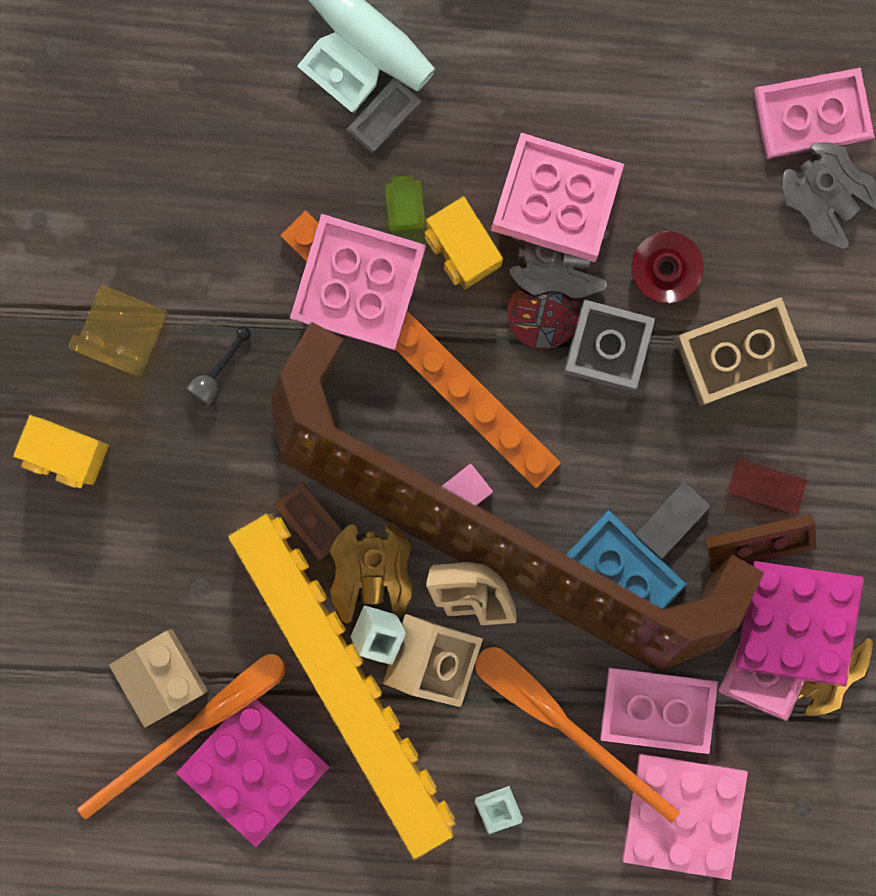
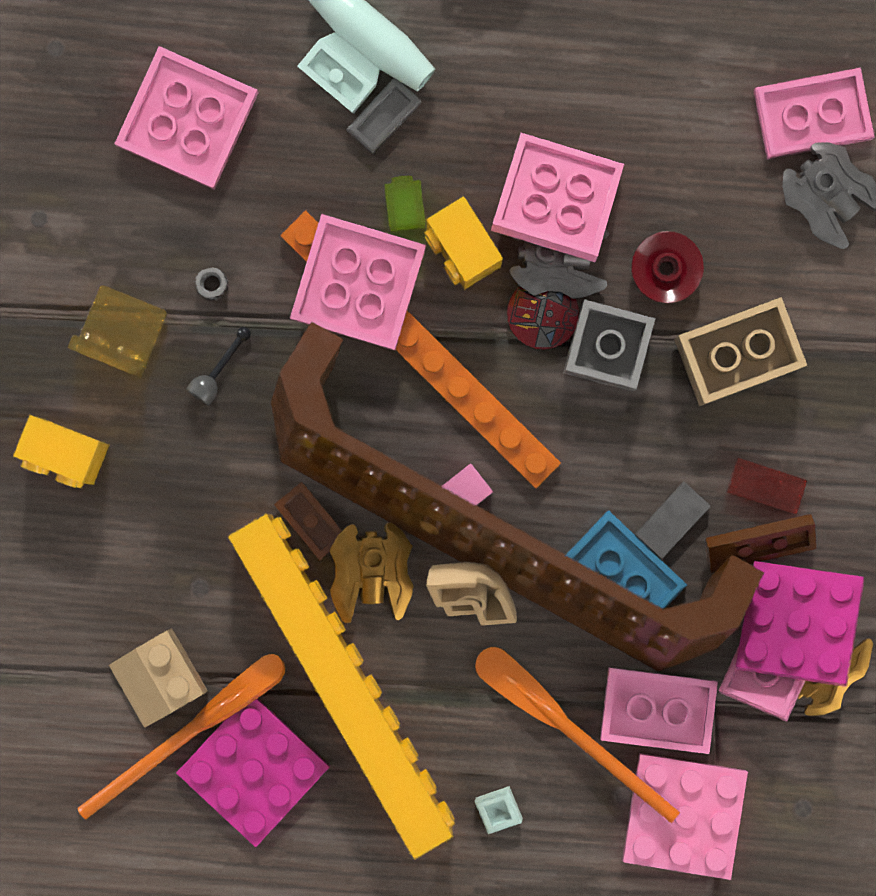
light aqua brick [351,605,406,665] -> none
tan slope [383,614,483,707] -> none
none -> bright pink plate [115,46,258,190]
none -> light grey axle [195,267,229,301]

